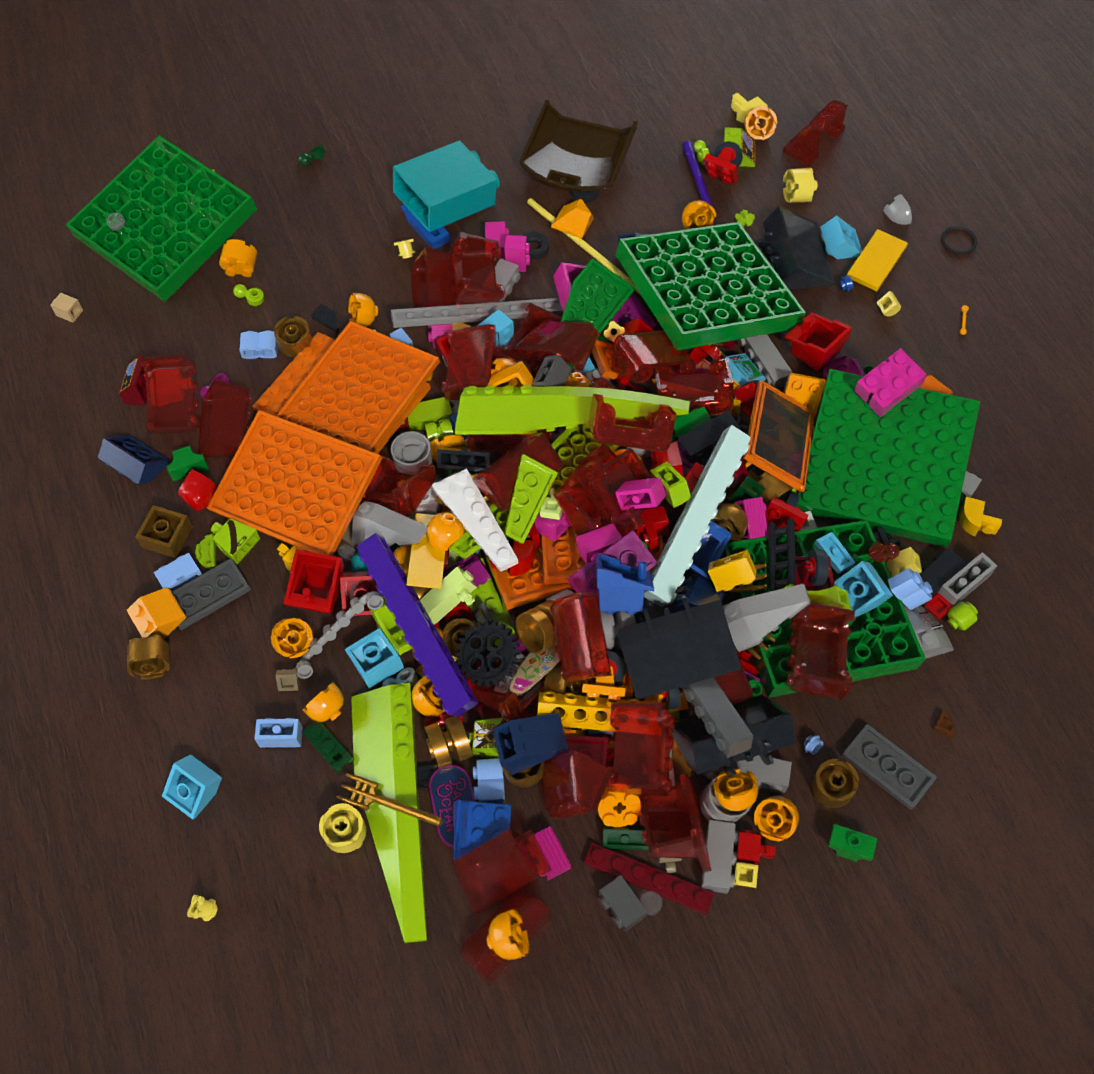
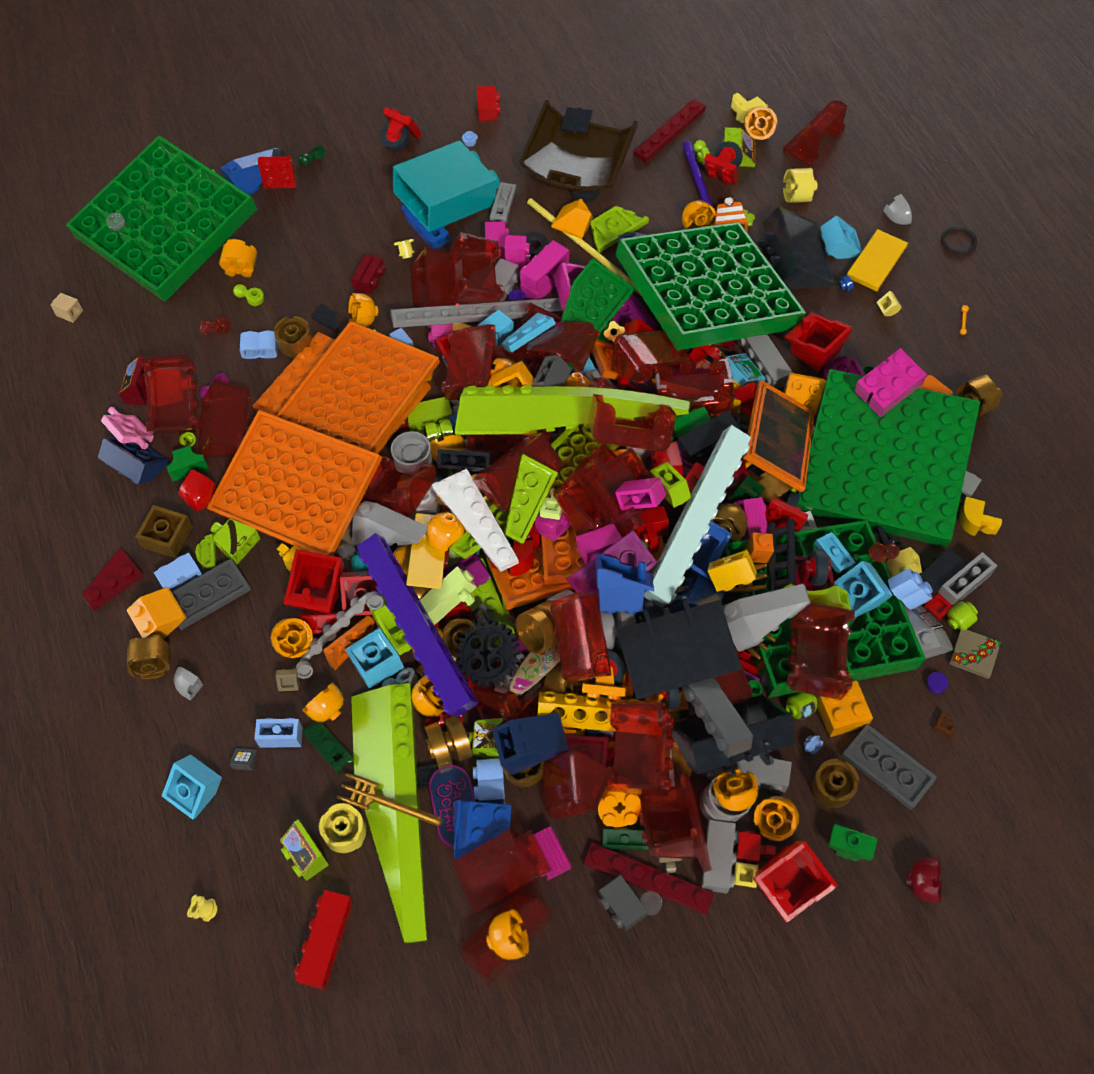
none -> dark red wing [82,548,144,611]
none -> bright pink plate [101,407,154,449]
none -> light grey brick [173,667,203,701]
none -> lime hinge [179,432,196,447]
none -> clear red plate [199,317,231,334]
none -> blue wedge [220,148,277,195]
none -> slope [229,748,257,771]
none -> red plate [258,149,297,188]
none -> slope [280,819,329,881]
none -> red brick [294,890,353,990]
none -> red plate [300,612,342,634]
none -> orange wing [323,615,376,670]
none -> dark red brick [351,254,386,295]
none -> plate [381,107,422,151]
none -> light blue plate [462,131,478,146]
none -> red brick [477,86,500,121]
none -> light grey plate [490,182,516,223]
none -> medium azure wing [502,313,556,352]
none -> dark purple tile [508,289,525,301]
none -> dark pink piece [520,240,569,300]
none -> black piece [561,107,593,134]
none -> lime wing [590,206,649,253]
none -> dark red plate [634,98,706,163]
none -> torso [715,198,748,233]
none -> orange brick [747,533,774,563]
none -> red piece [753,841,838,923]
none -> lime head [786,691,818,720]
none -> light orange brick [816,681,873,737]
none -> dark red cylinder [907,857,942,903]
none -> dark purple tile [926,672,948,694]
none -> dark tan tile [949,630,1001,679]
none -> pearl gold brick [957,375,1002,417]

